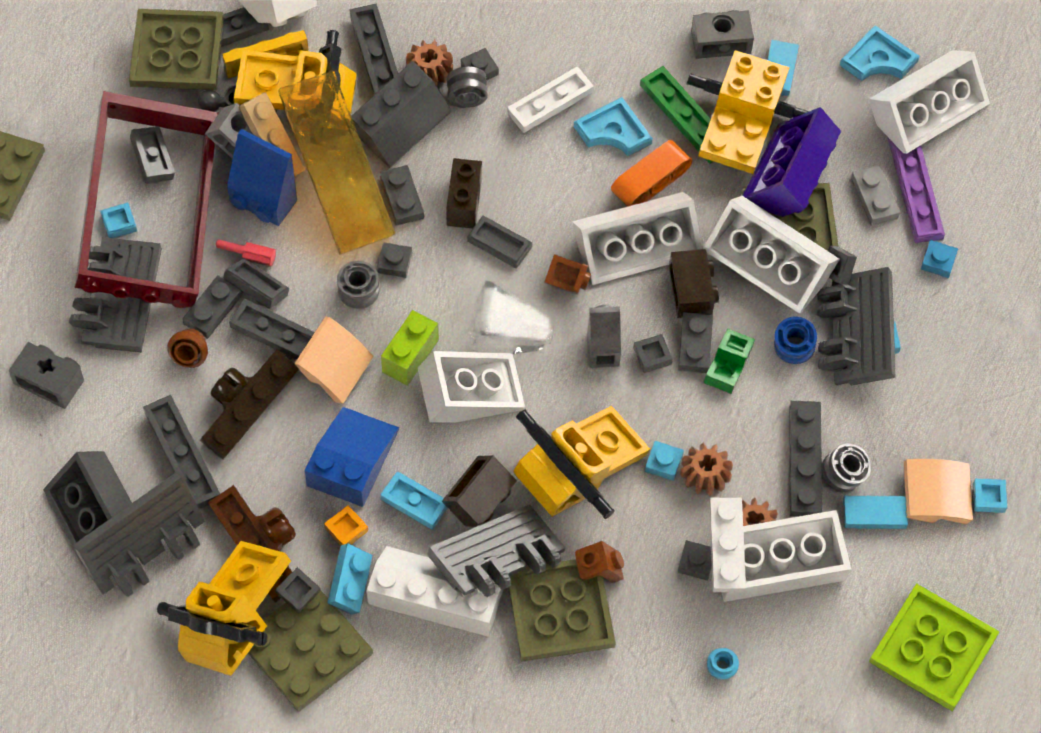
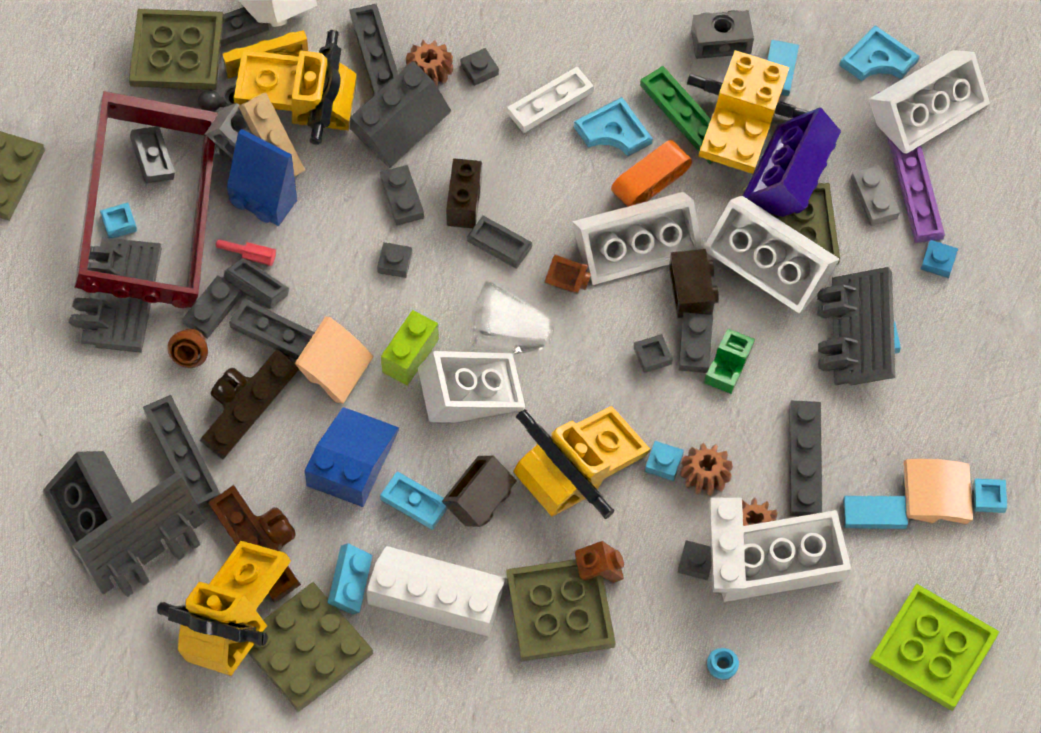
dark grey brick [9,342,84,409] -> none
dark grey plate [275,567,321,614] -> none
clear yellow plate [278,70,396,255] -> none
light orange plate [324,505,368,546] -> none
flat silver wheel [337,261,379,309] -> none
hinge [427,504,566,597] -> none
flat silver wheel [446,67,488,108] -> none
flat silver slope [587,305,621,368] -> none
blue wheel [774,316,817,364] -> none
flat silver wheel [822,443,871,492] -> none
dark grey plate [828,246,857,285] -> none

